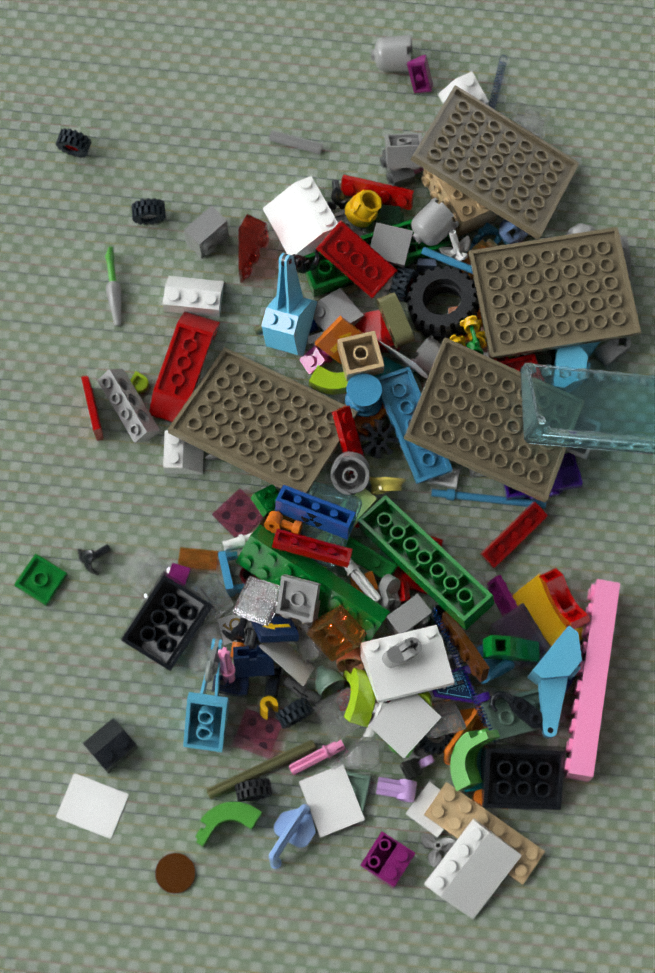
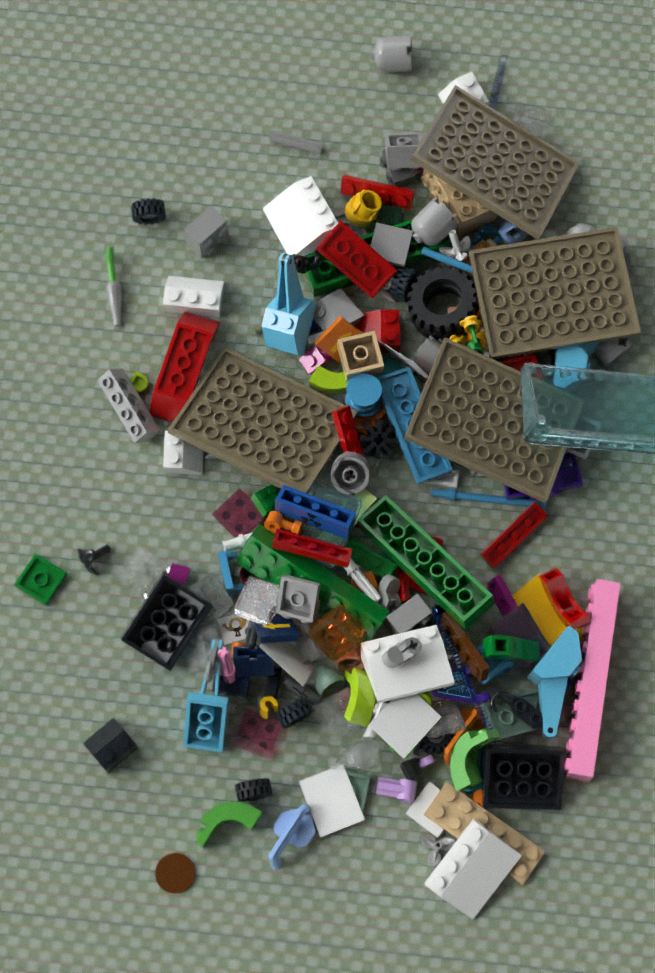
black bush [56,128,92,158] -> none
white sticker [56,773,129,839] -> none
red tile [81,375,104,441] -> none
clear orange tile [178,547,219,571] -> none
olive axle [206,740,316,799] -> none
black plant [222,612,250,643] -> none
clear red slope [238,214,269,283] -> none
bright pink axle [289,738,346,775] -> none
black plant [327,179,349,210] -> none
magenta slope [360,831,416,889] -> none
light yellow hat [369,477,406,496] -> none
olive beam [376,292,415,348] -> none
magenta slope [407,55,433,93] -> none
sand blue tile [417,258,436,272] -> none

